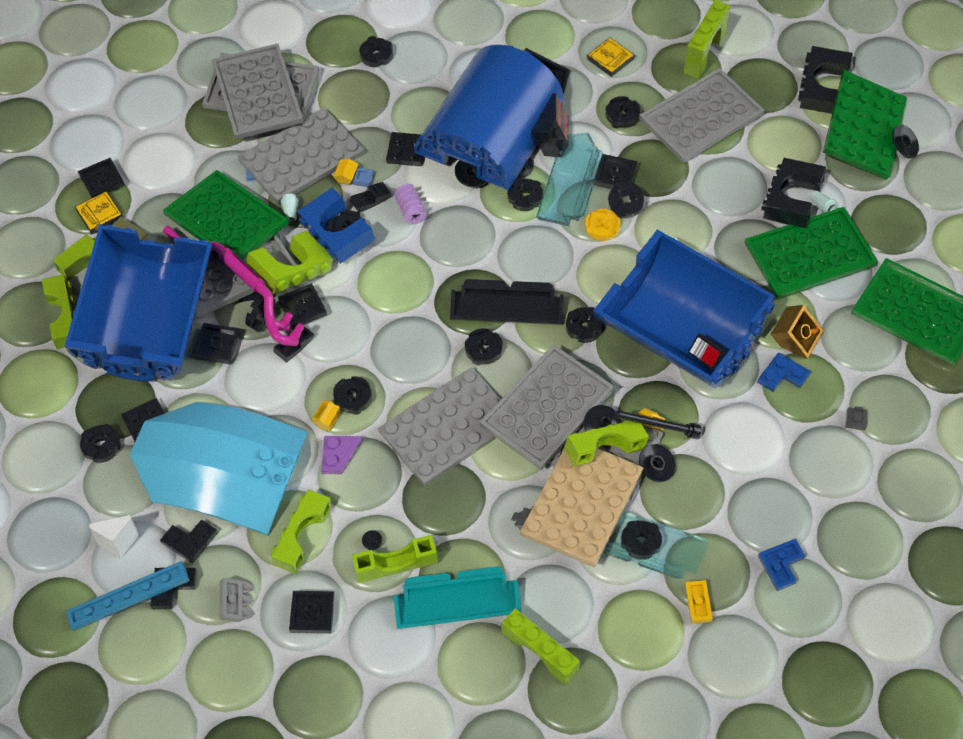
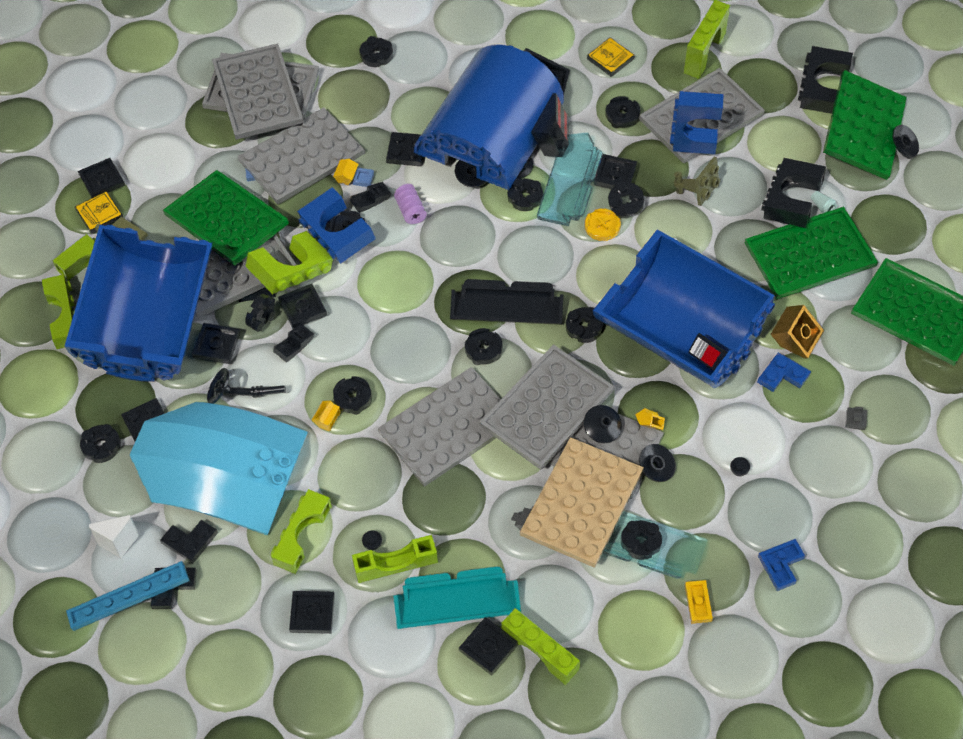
dark pink piece [163,226,304,347] -> none
light grey plate [219,578,253,622] -> none
light aqua cone [281,194,299,222] -> none
medium lavender wing [321,436,362,474] -> none
lime arch [564,421,649,467] -> none
black piece [614,411,701,439] -> none
none -> black dish [207,368,286,404]
none -> black plate [459,617,518,676]
none -> blue arch [670,91,724,154]
none -> olive plate [674,156,720,206]
none -> black plate [730,457,750,477]

